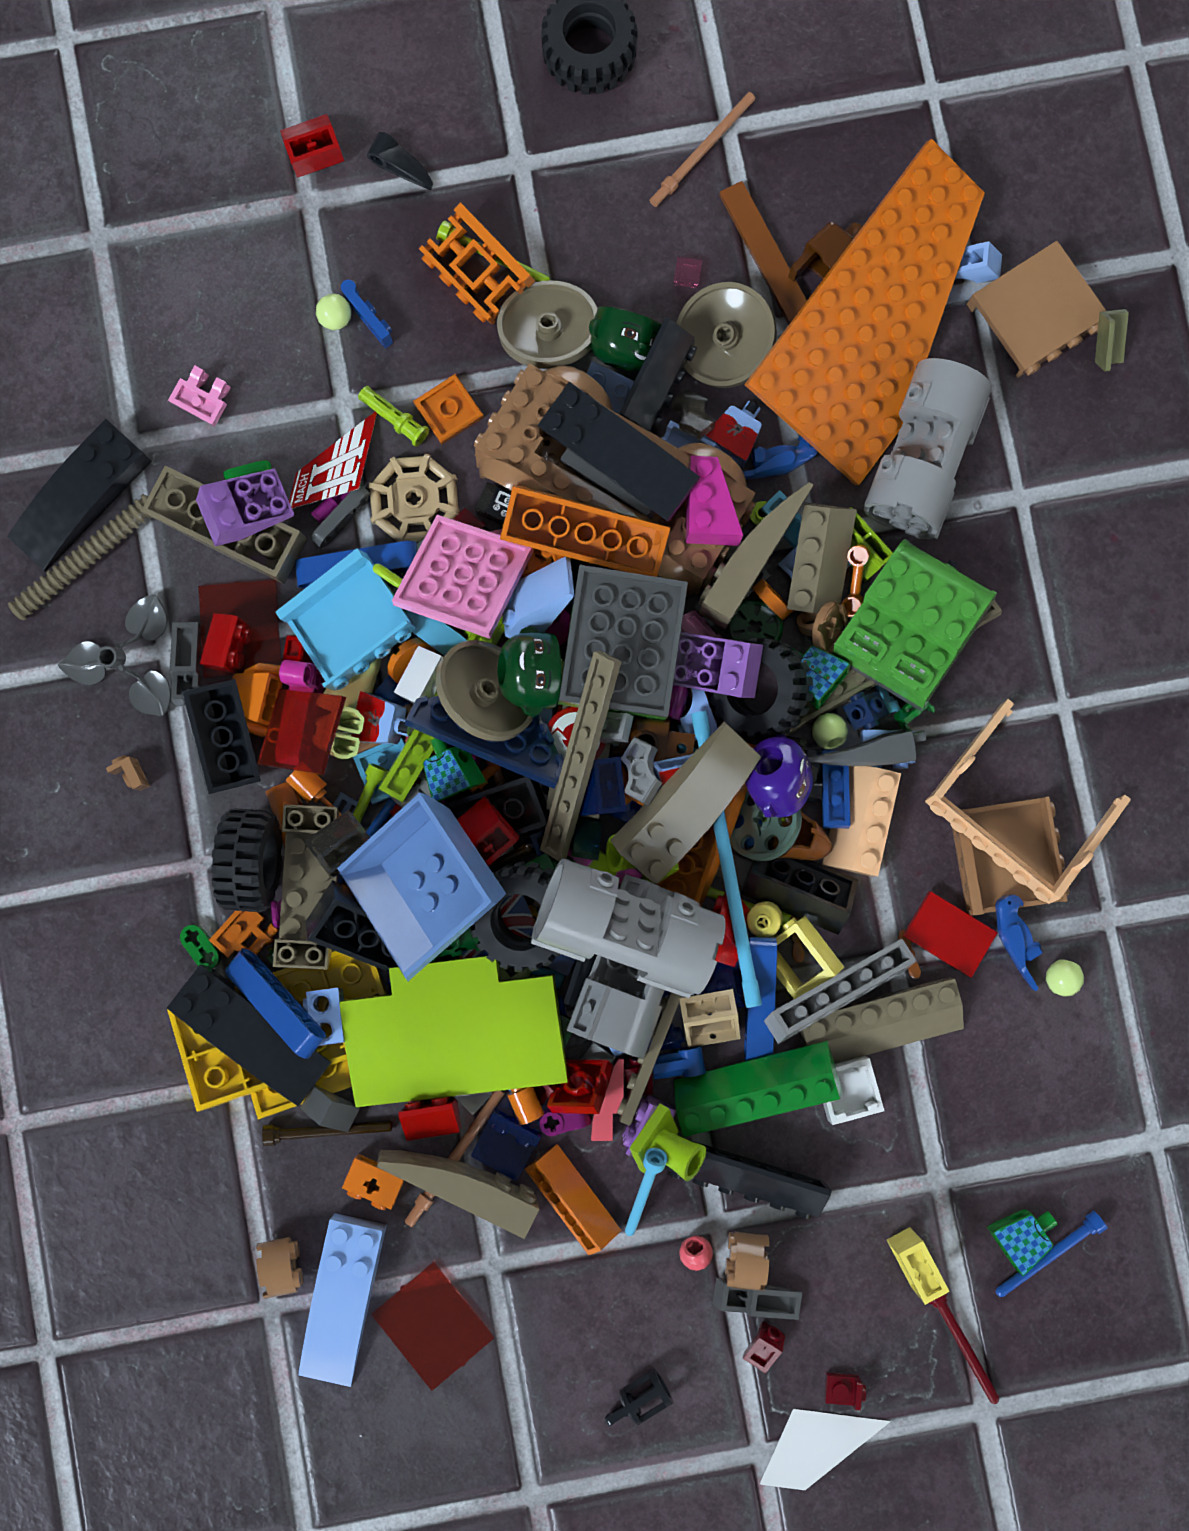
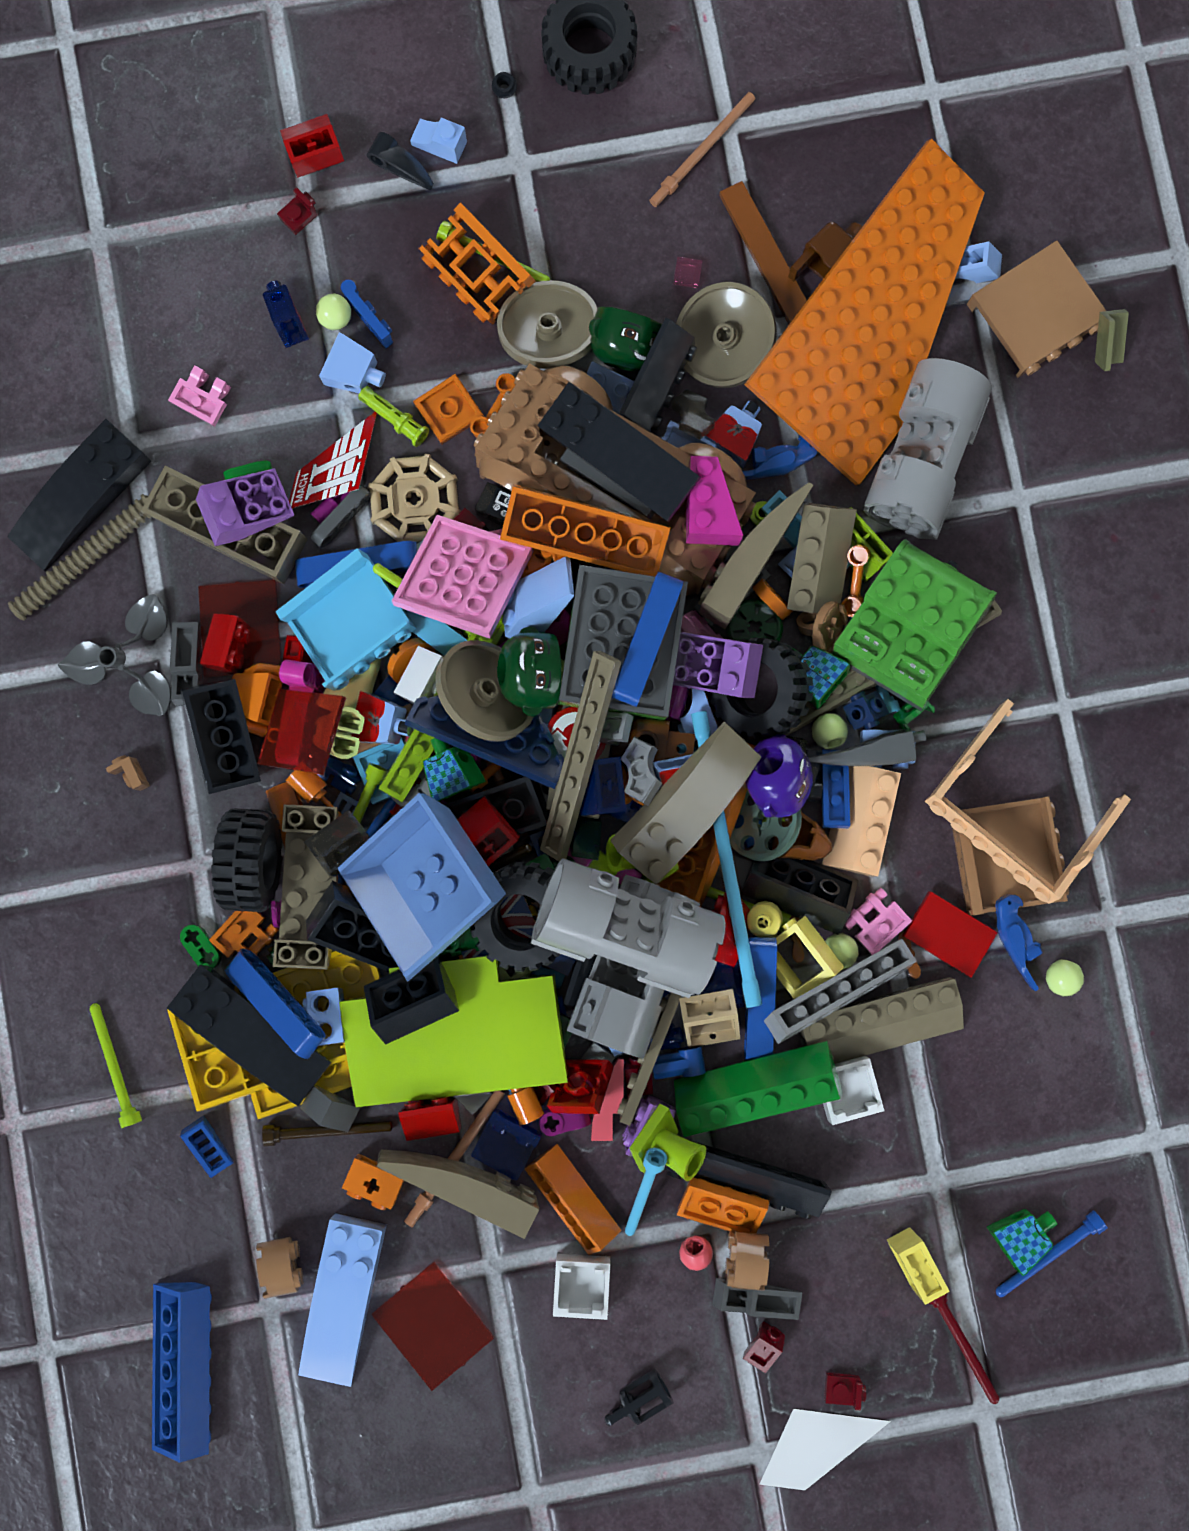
none -> lime piece [90,1003,142,1128]
none -> blue slope [152,1282,212,1463]
none -> blue slope [180,1116,234,1178]
none -> clear blue torso [262,280,309,348]
none -> dark red bracket [277,187,318,235]
none -> blue hinge [308,749,362,795]
none -> light blue torso [319,332,386,393]
none -> black slope [364,955,459,1045]
none -> light blue arch [410,118,467,164]
none -> orange bar [470,373,516,438]
none -> black plate [492,72,517,99]
none -> white container [553,1253,610,1320]
none -> blue beam [612,571,684,707]
none -> orange plate [677,1178,769,1233]
none -> yellowish green piece [825,933,859,970]
none -> bright pink plate [844,888,912,956]

